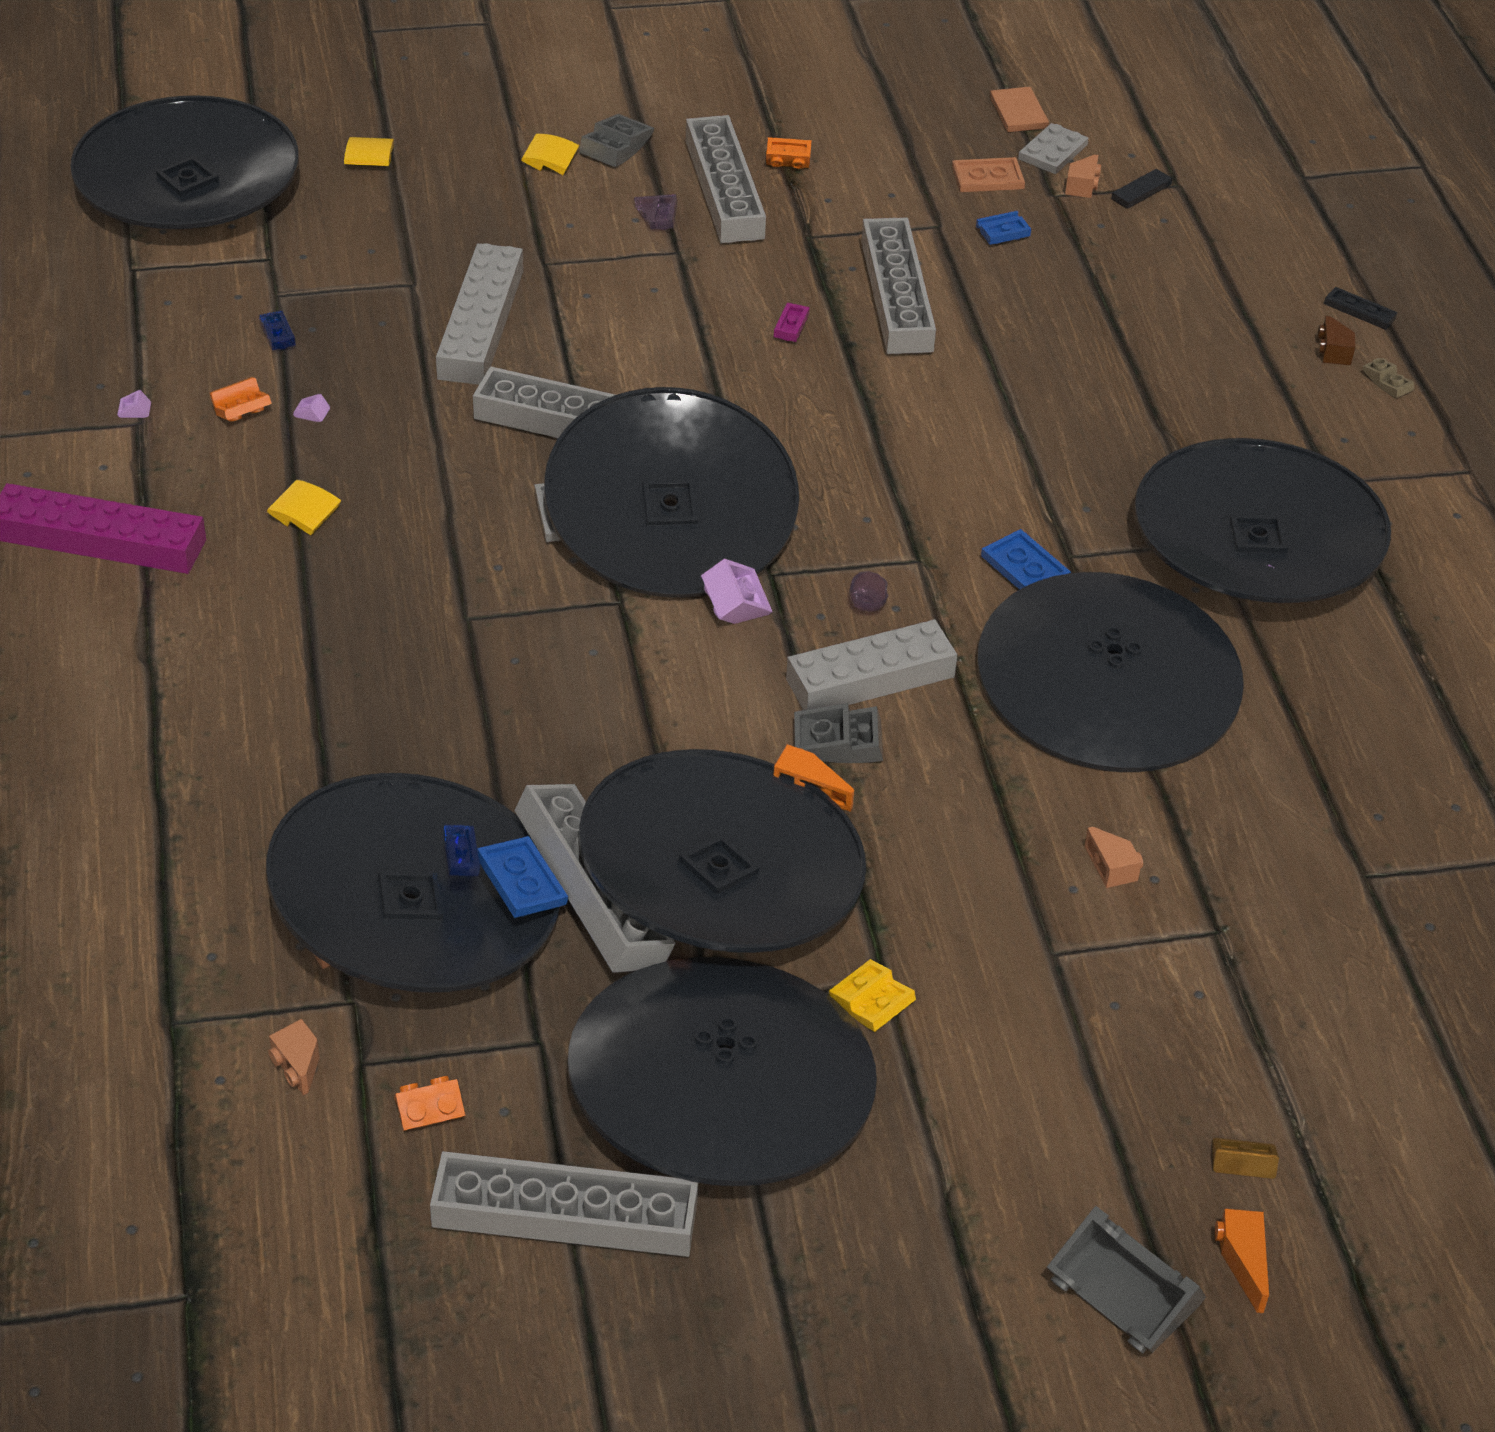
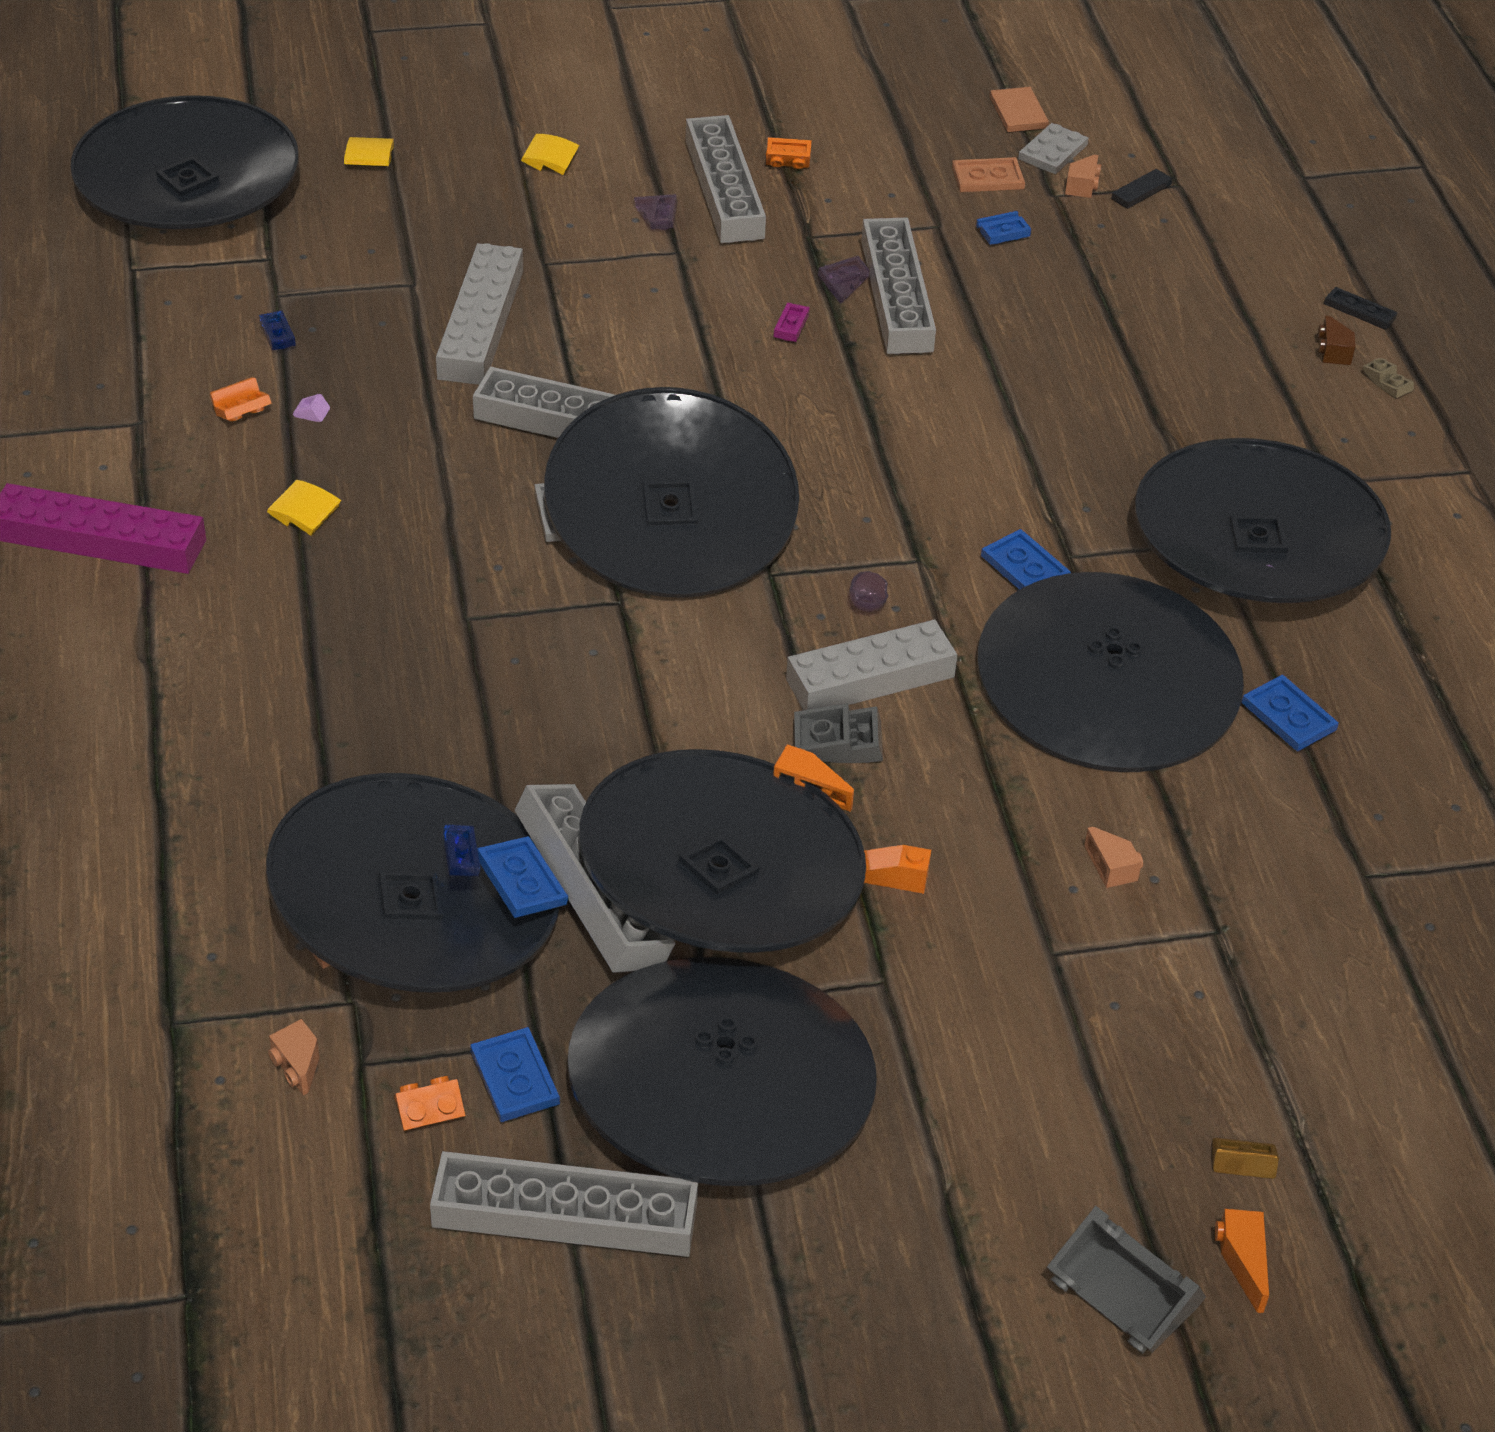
lavender slope [118,390,151,418] -> none
dark grey slope [579,114,654,167] -> none
lavender slope [701,559,773,624] -> none
yellow slope [829,959,916,1032] -> none
none -> blue plate [470,1027,560,1122]
none -> clear purple wing [818,256,870,303]
none -> orange slope [864,845,932,894]
none -> blue plate [1242,674,1339,752]

